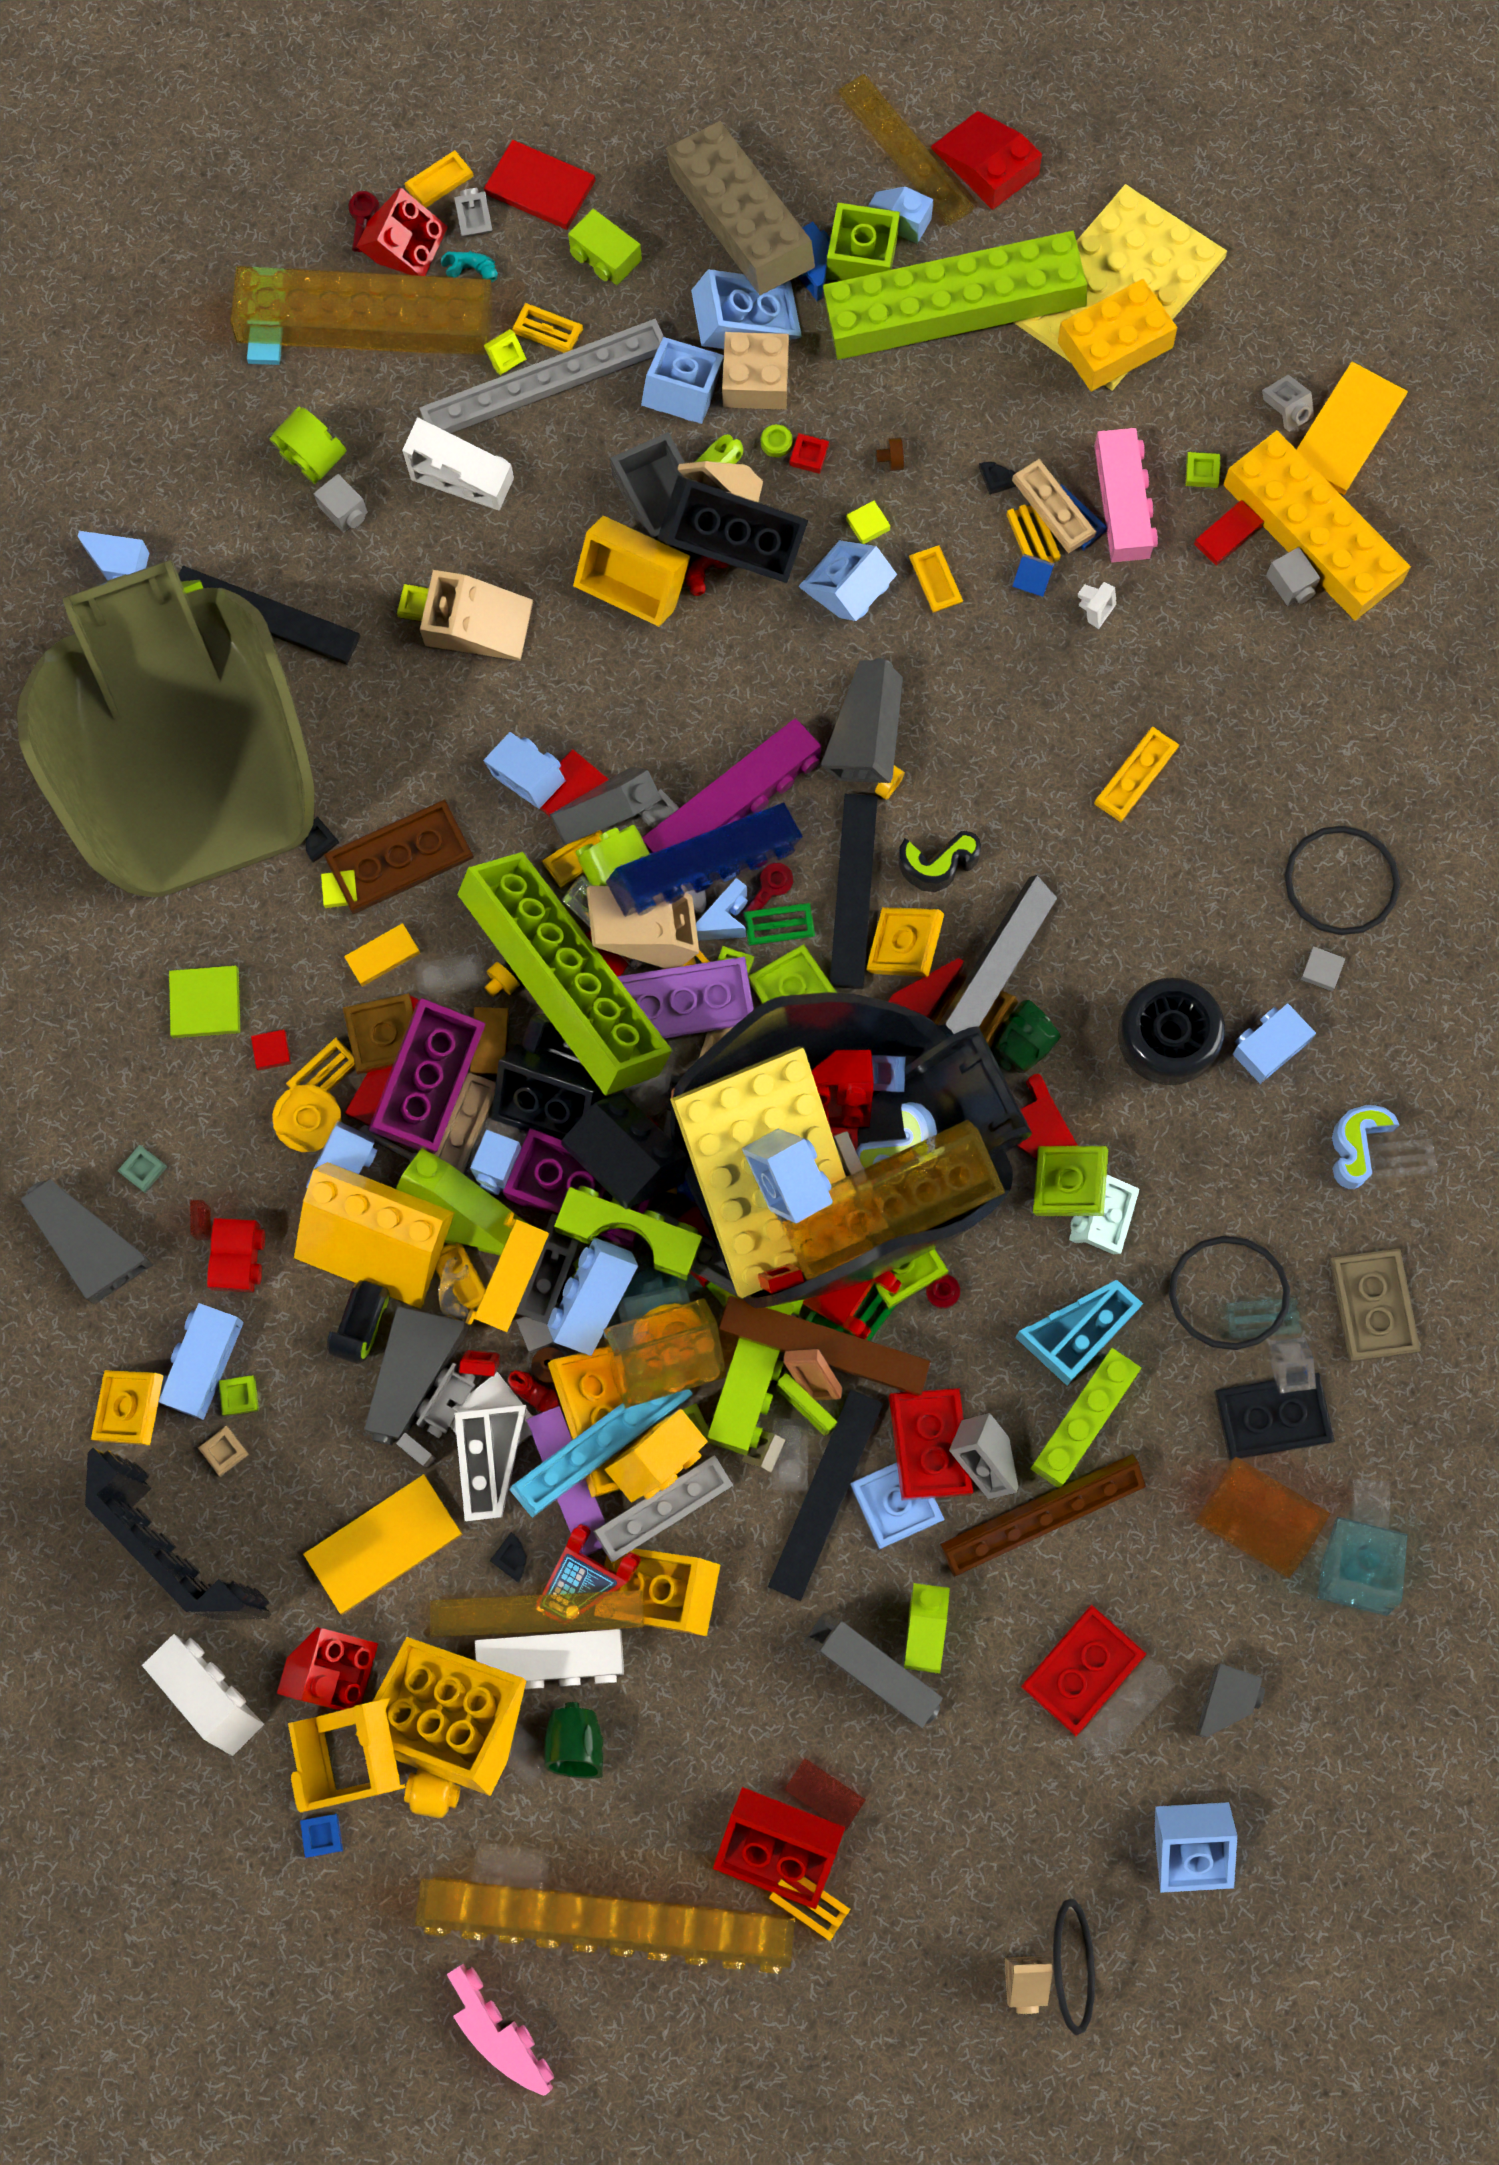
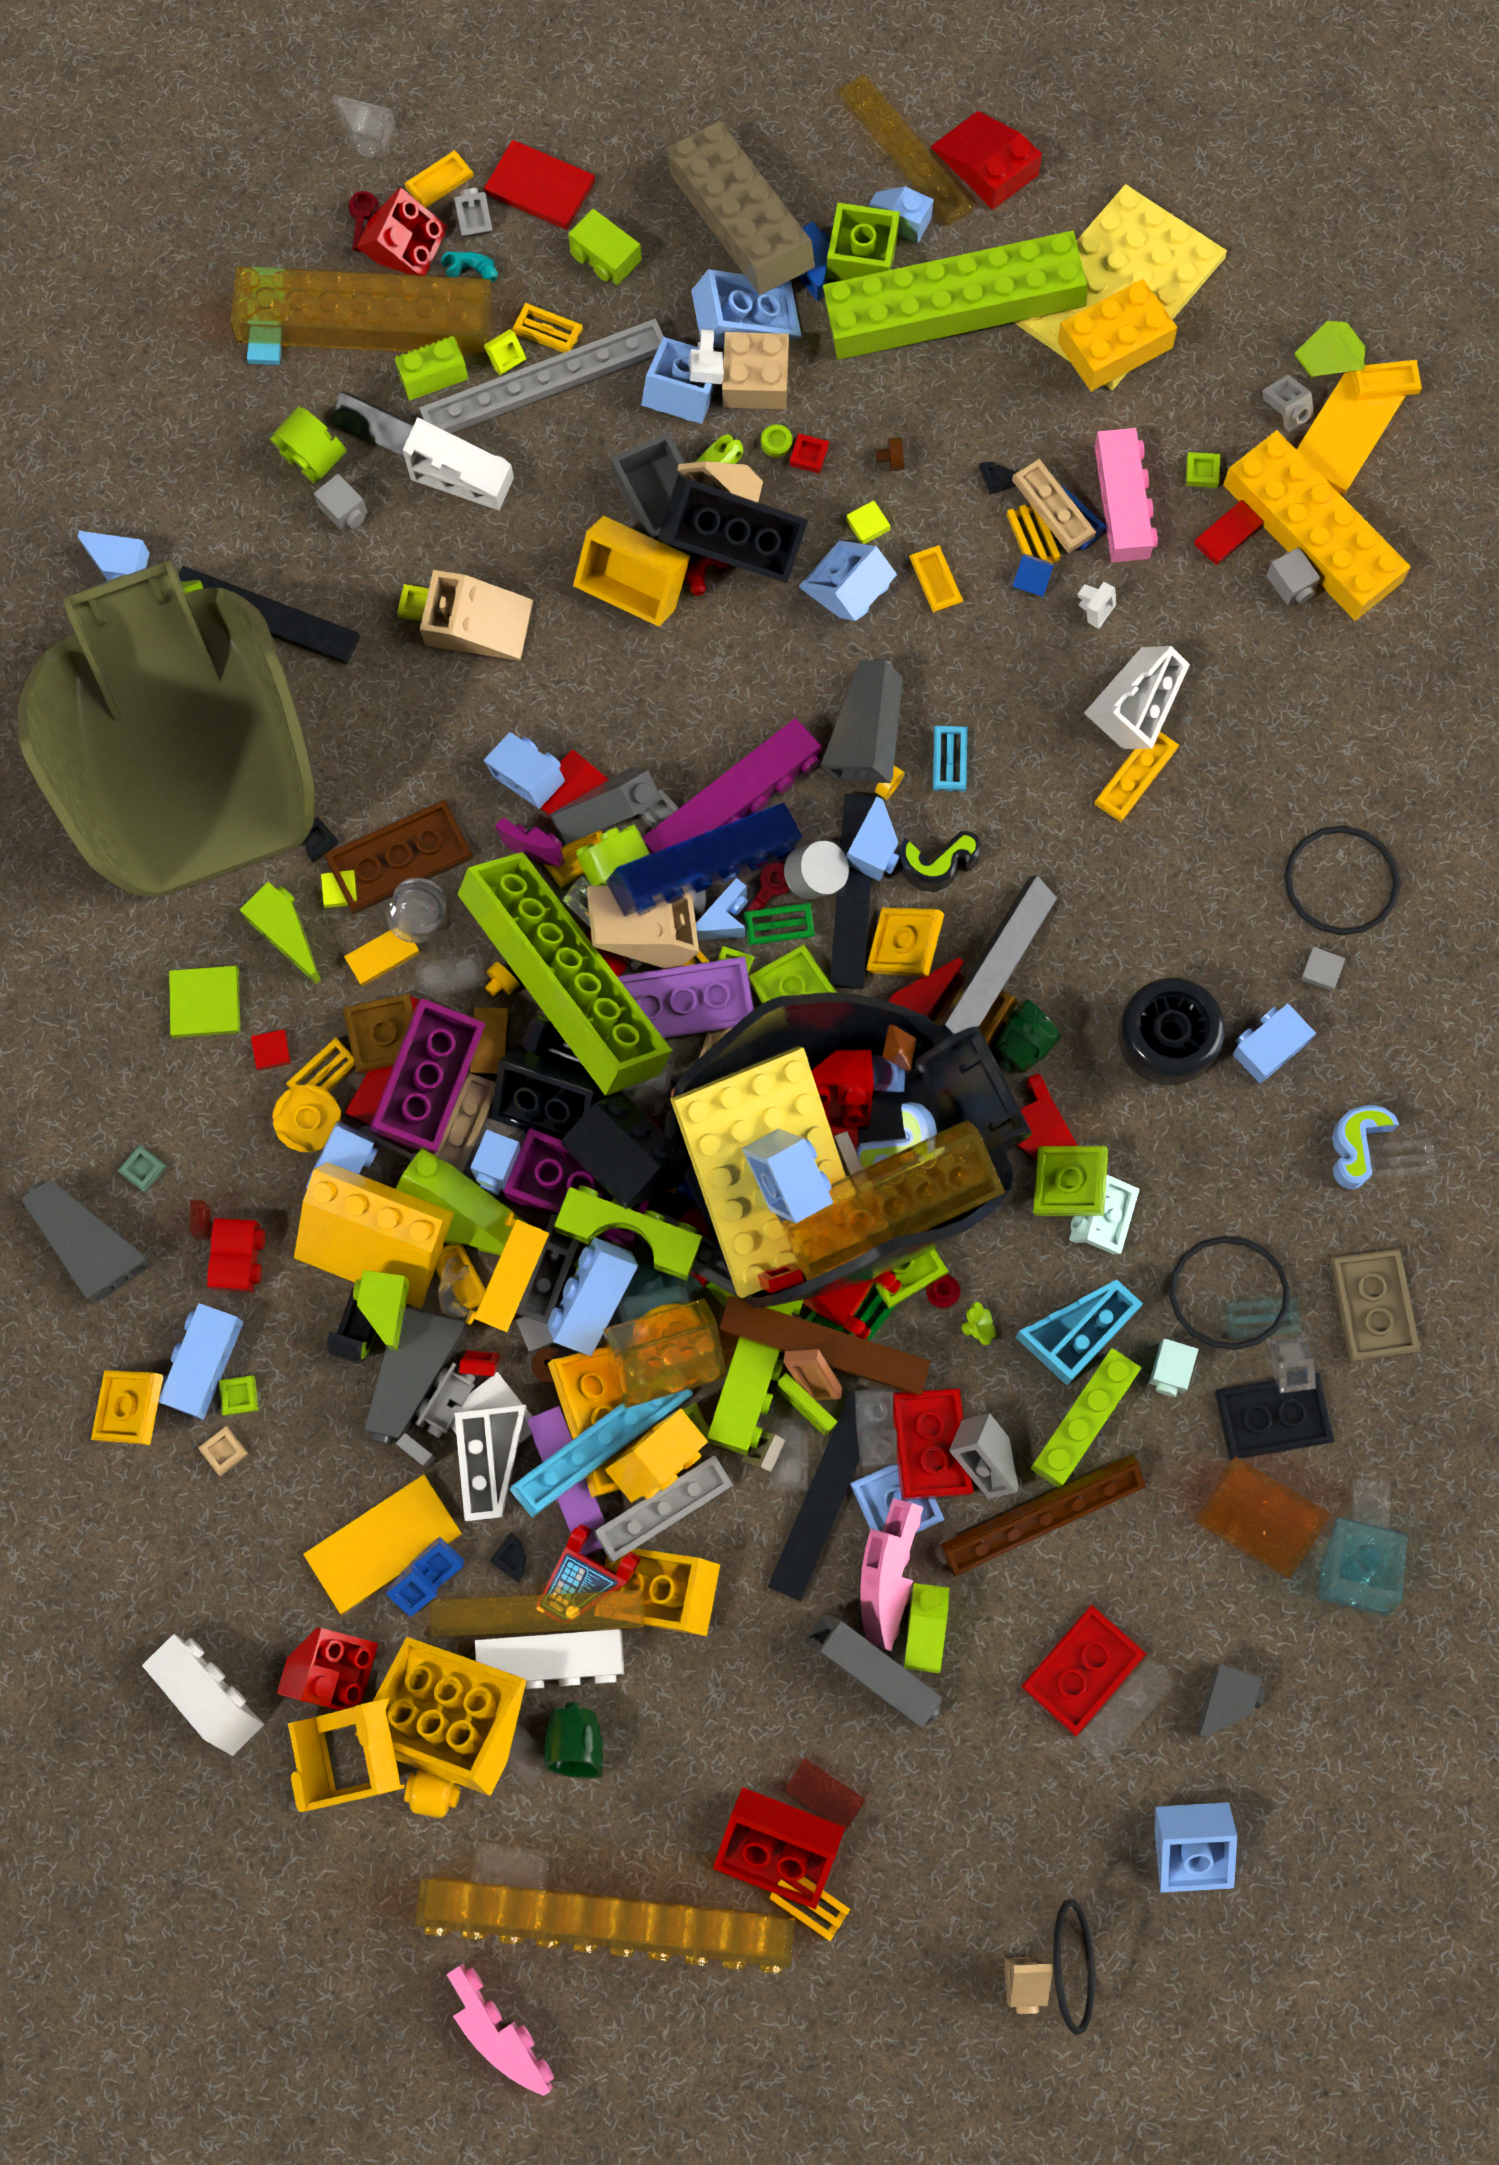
black slope [85,1448,271,1620] -> none
blue tile [300,1814,343,1858] -> none
red piece [508,1370,563,1413] -> none
none -> lime slope [240,882,321,984]
none -> clear slope [331,94,396,158]
none -> tile [331,391,414,456]
none -> lime slope [353,1270,410,1351]
none -> blue slope [386,1536,464,1617]
none -> clear piece [387,878,447,943]
none -> lime brick [395,336,468,401]
none -> magenta slope [495,817,566,867]
none -> white plate [689,329,724,384]
none -> piece [784,841,849,899]
none -> light blue slope [846,797,900,881]
none -> clear slope [855,1388,897,1467]
none -> bright pink slope [860,1498,923,1651]
none -> dark orange slope [882,1025,917,1071]
none -> medium azure tile [933,726,968,792]
none -> lime plant [962,1302,996,1346]
none -> white wedge [1084,646,1190,749]
none -> light aqua brick [1149,1339,1198,1397]
none -> lime slope [1294,321,1365,378]
none -> yellow tile [1351,360,1422,400]

